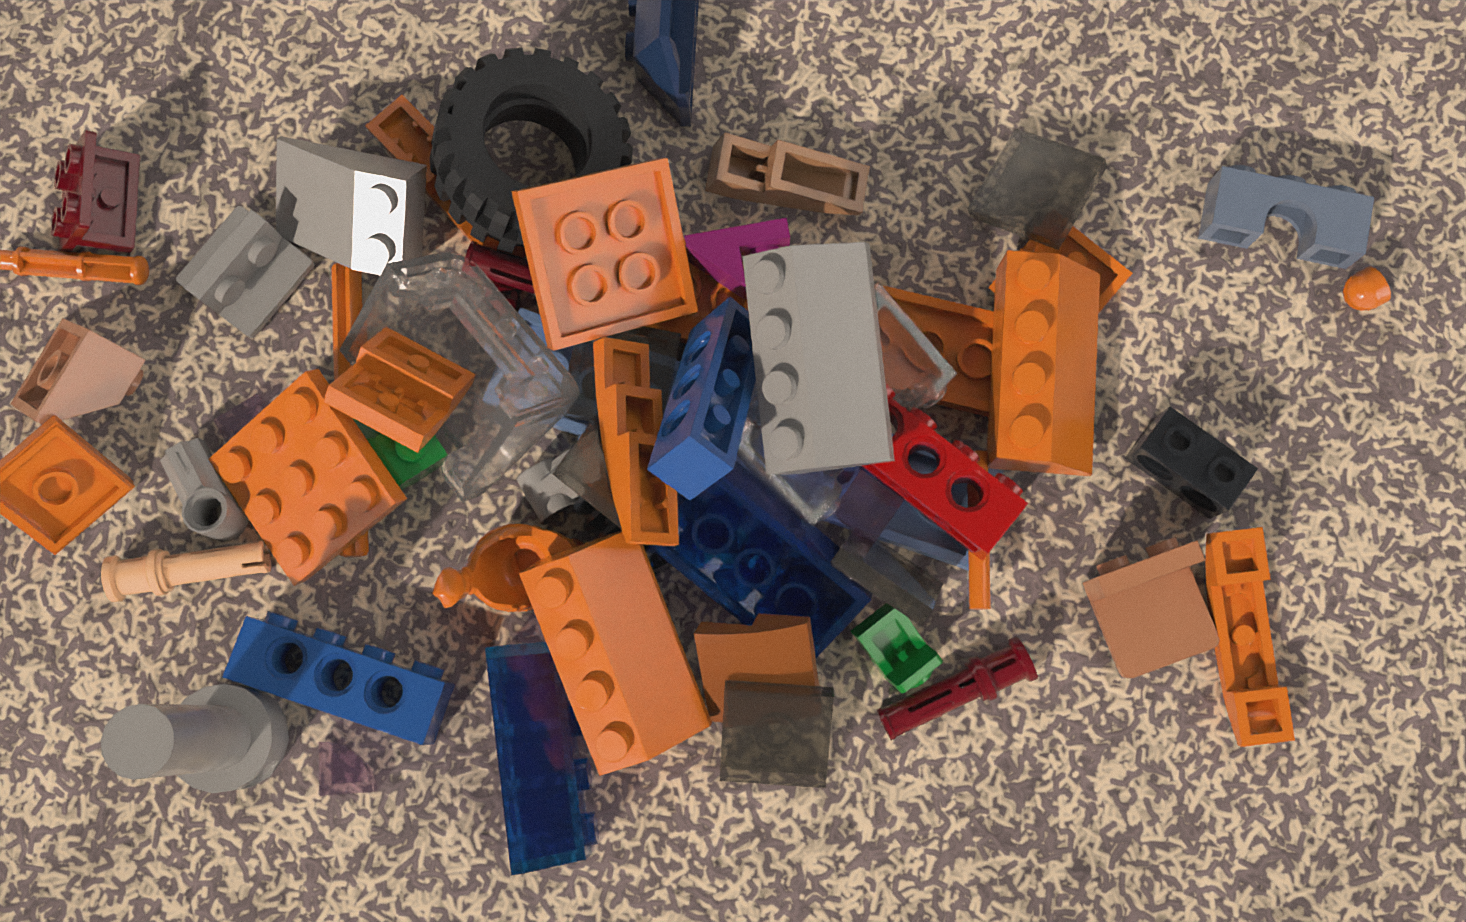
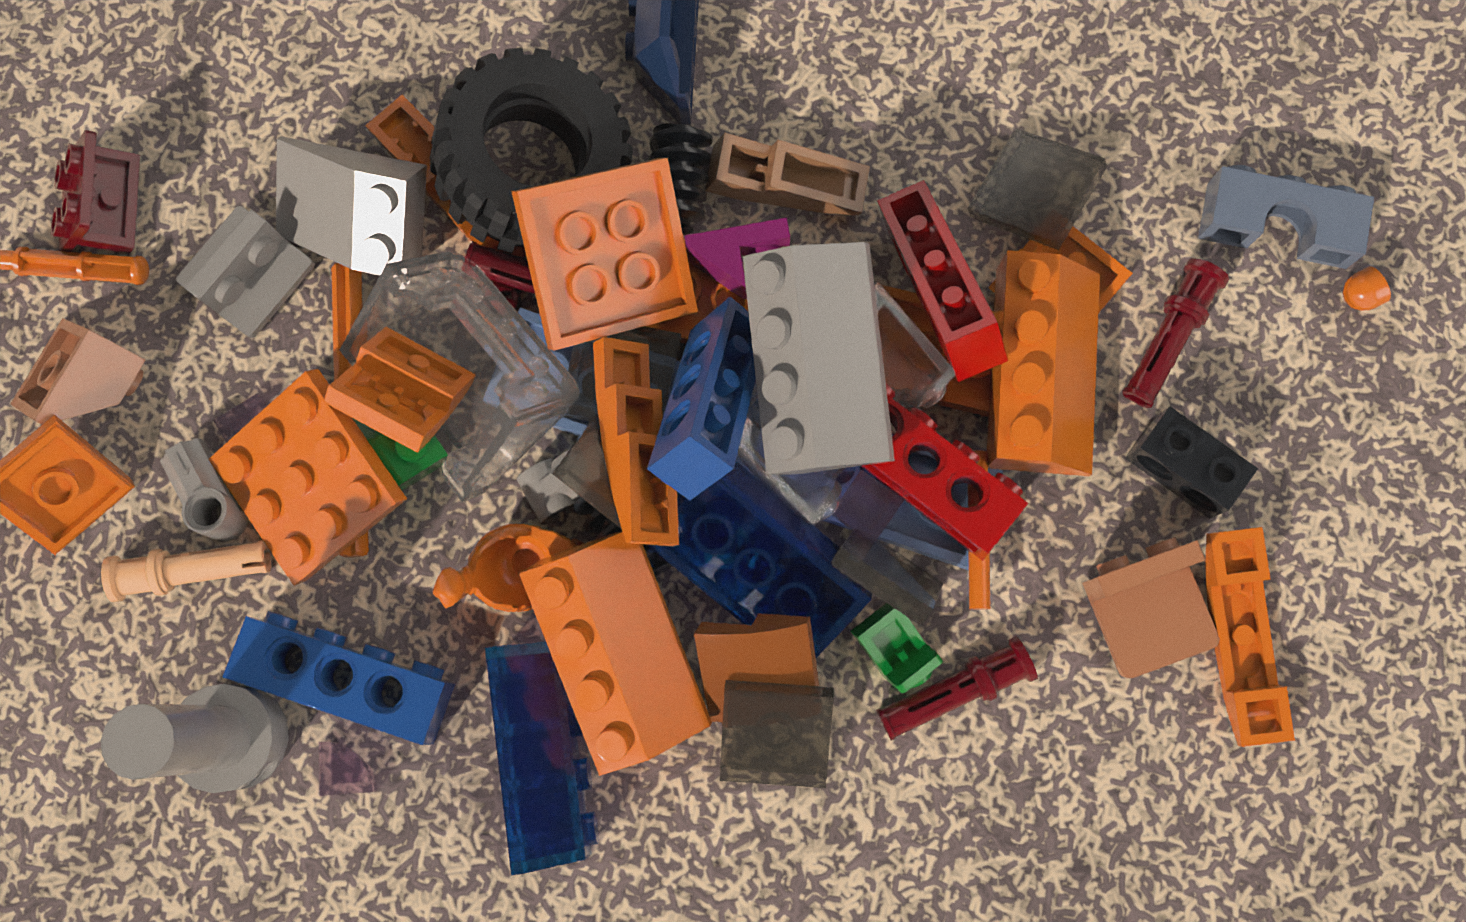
none -> black piece [648,123,713,235]
none -> red brick [877,180,1008,382]
none -> dark red pin [1122,258,1230,408]

